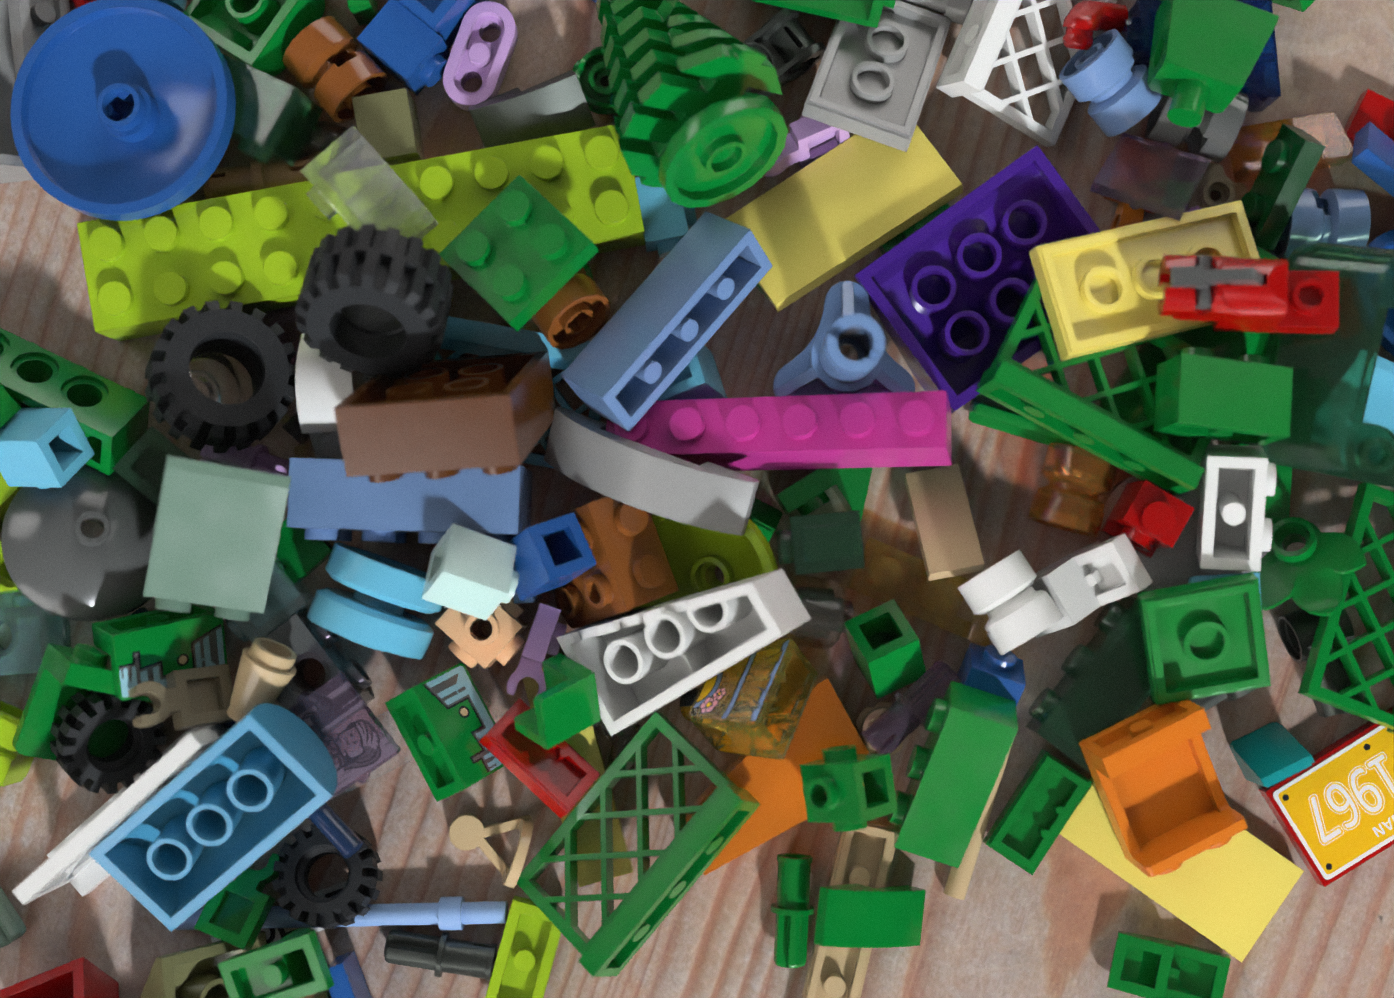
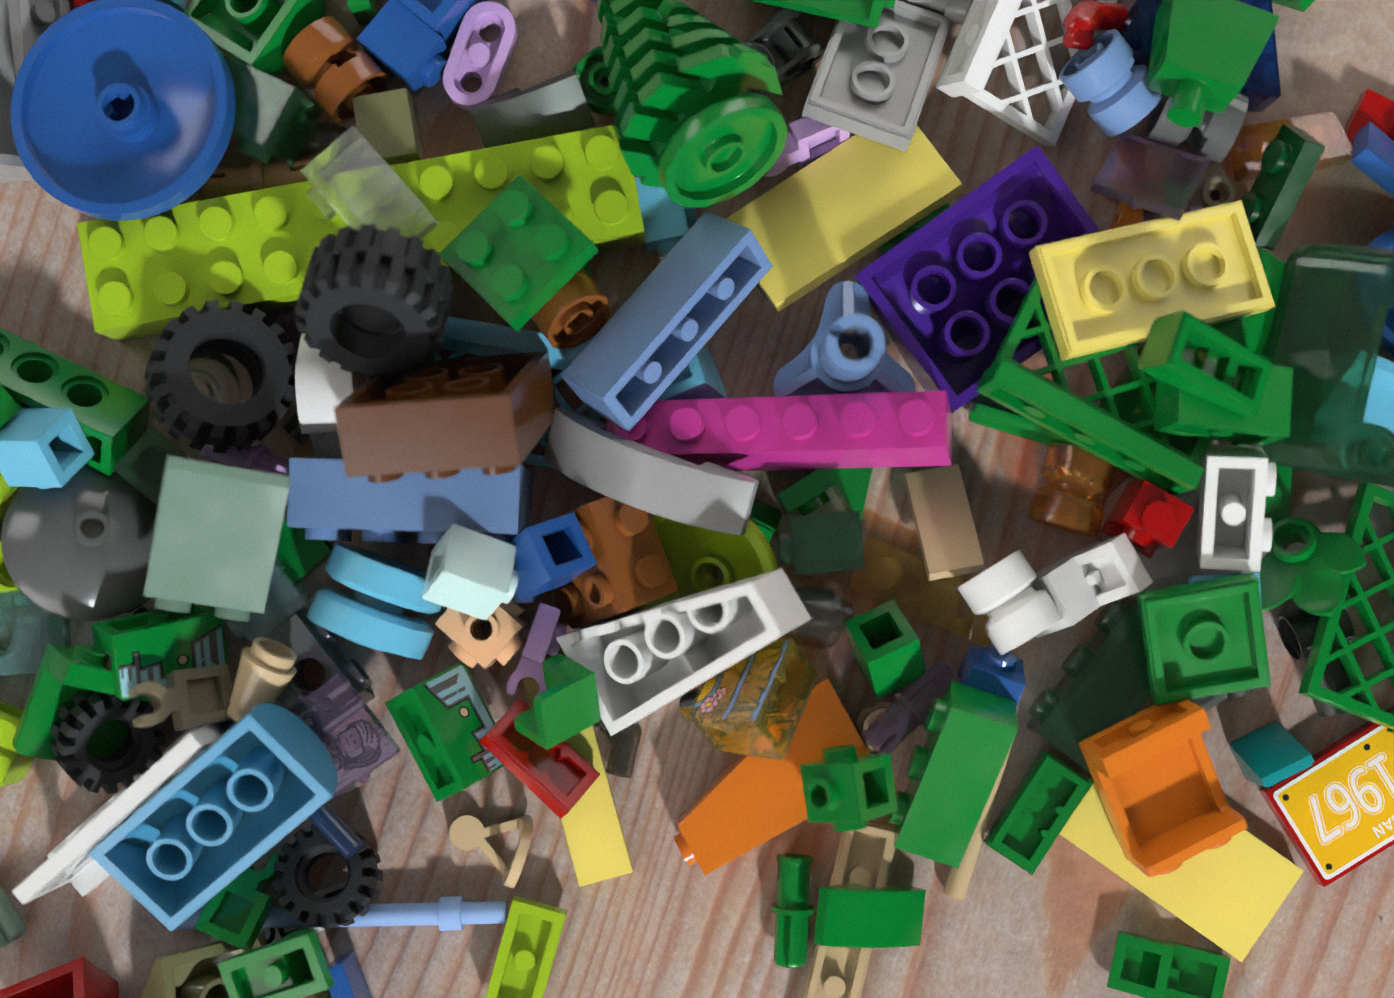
pearl dark grey axle [384,930,497,981] -> none
green fence [517,711,761,977] -> none
red plate [1157,255,1339,334] -> none
medium blue wheel [1269,188,1371,261] -> none
none -> green slope [1138,310,1273,418]

